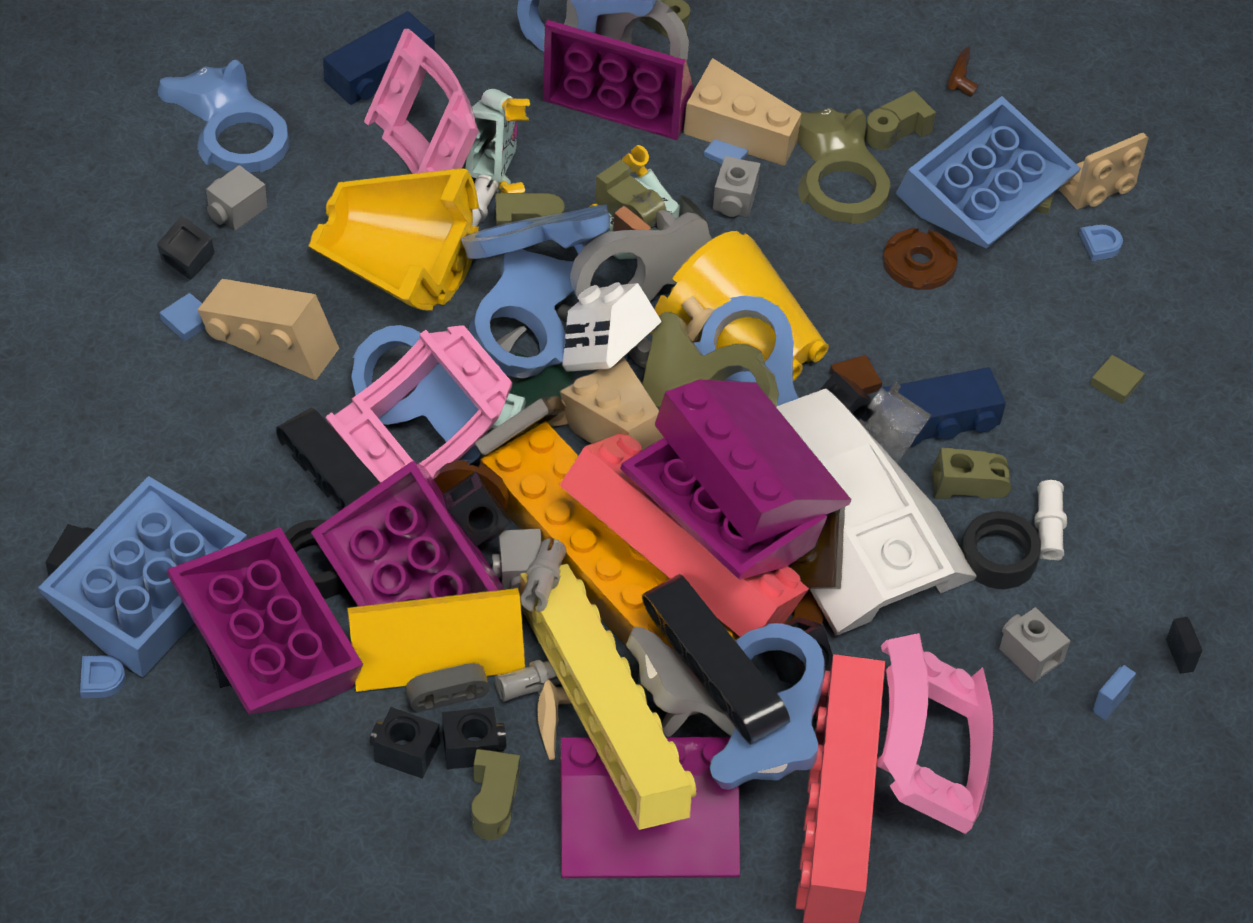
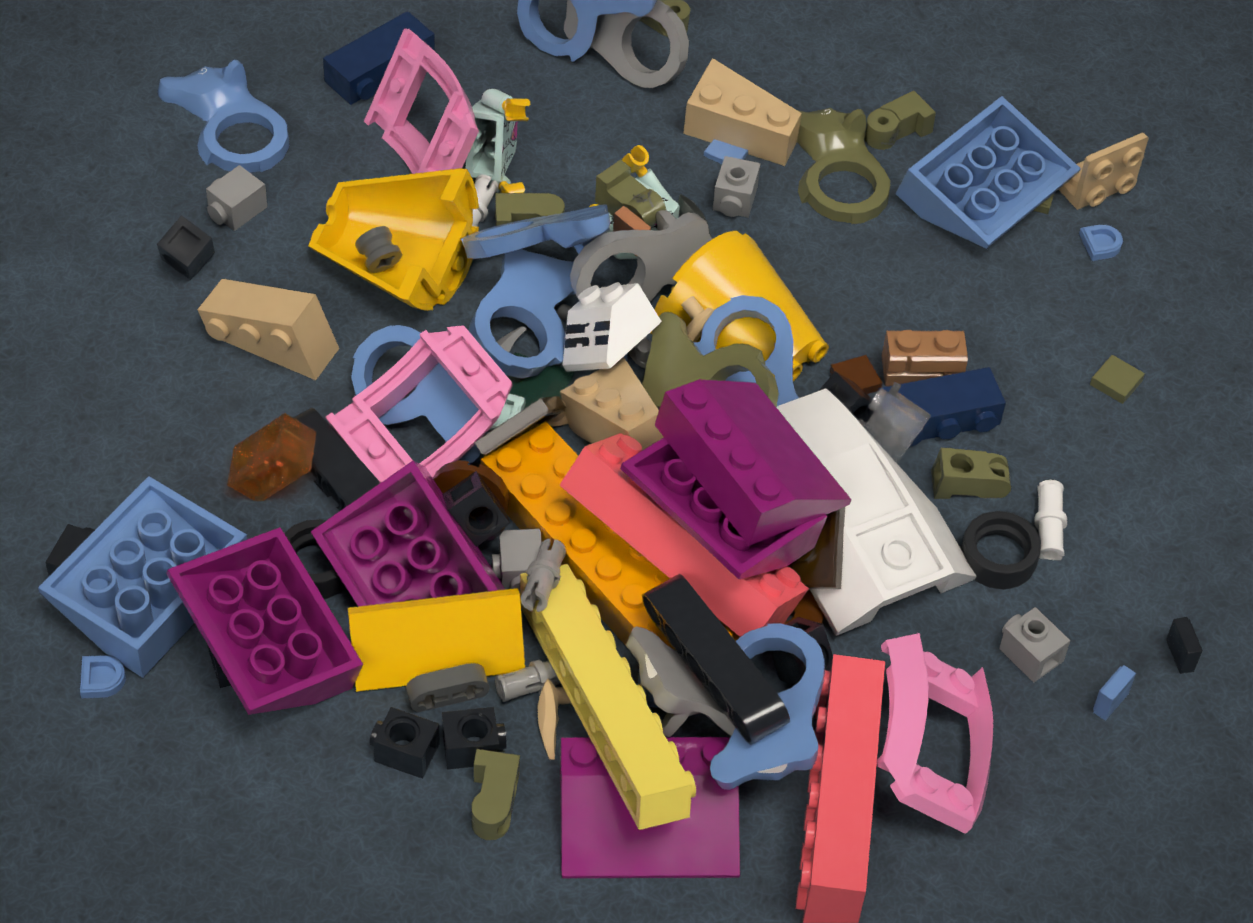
medium blue tile [159,293,205,341] -> none
magenta slope [543,20,694,141] -> none
reddish brown tile [883,228,957,290] -> none
reddish brown bar [948,46,979,97] -> none
none -> clear orange brick [227,413,316,501]
none -> dark grey wheel [355,226,403,273]
none -> medium nougat brick [882,330,968,386]

